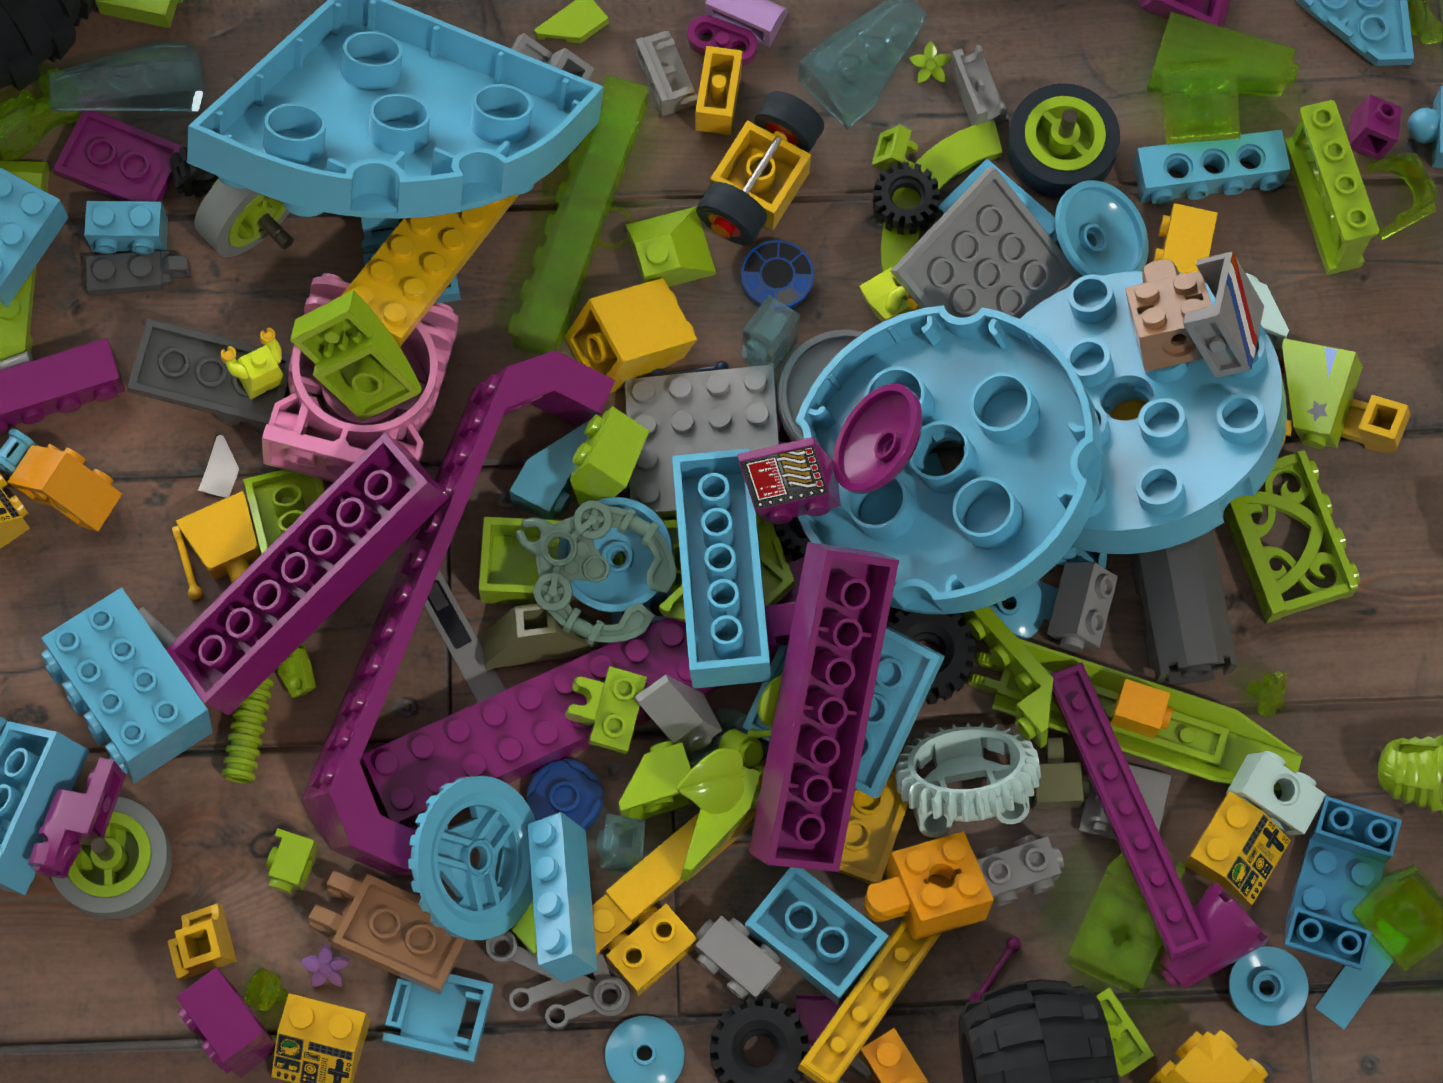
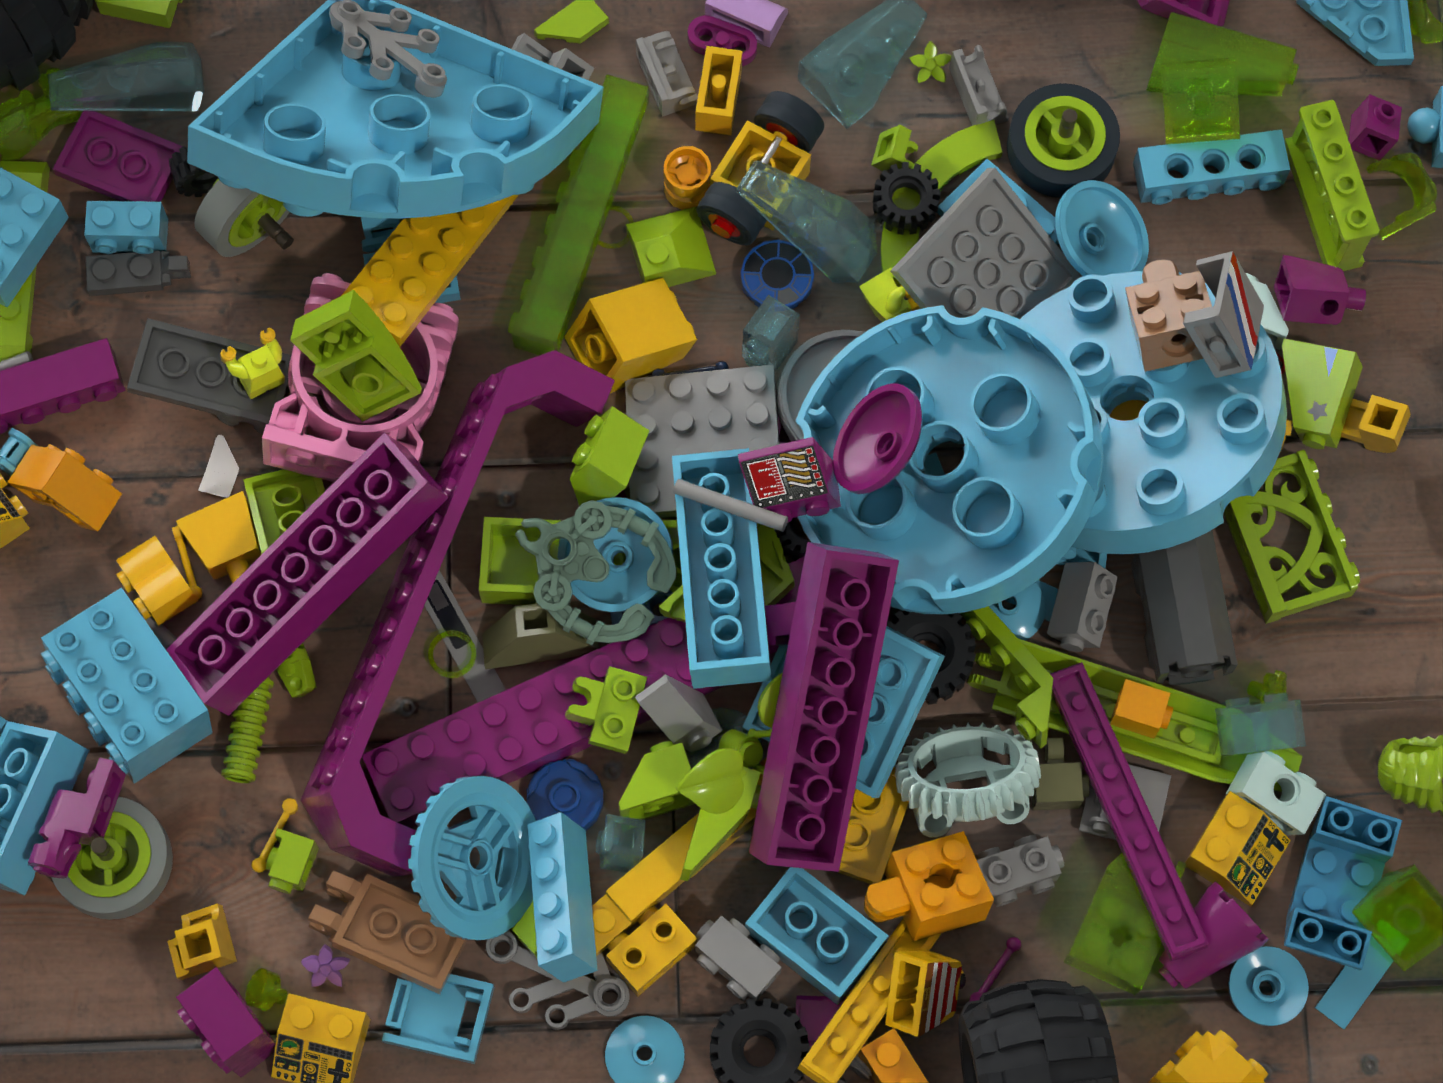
medium azure slope [509,415,601,520] -> none
lime hinge [1097,987,1156,1077] -> none
yellow brick [1153,203,1218,279] -> none
none -> yellow brick [116,536,198,626]
none -> yellow hinge [251,798,298,873]
none -> light grey plant [329,0,447,98]
none -> clear neon green piece [428,630,476,678]
none -> light orange wheel [664,146,711,210]
none -> light grey bar [673,479,788,532]
none -> clear light blue wedge [735,160,877,283]
none -> torso [885,951,966,1037]
none -> clear light blue brick [1215,693,1306,755]
none -> magenta torso [1274,255,1366,325]

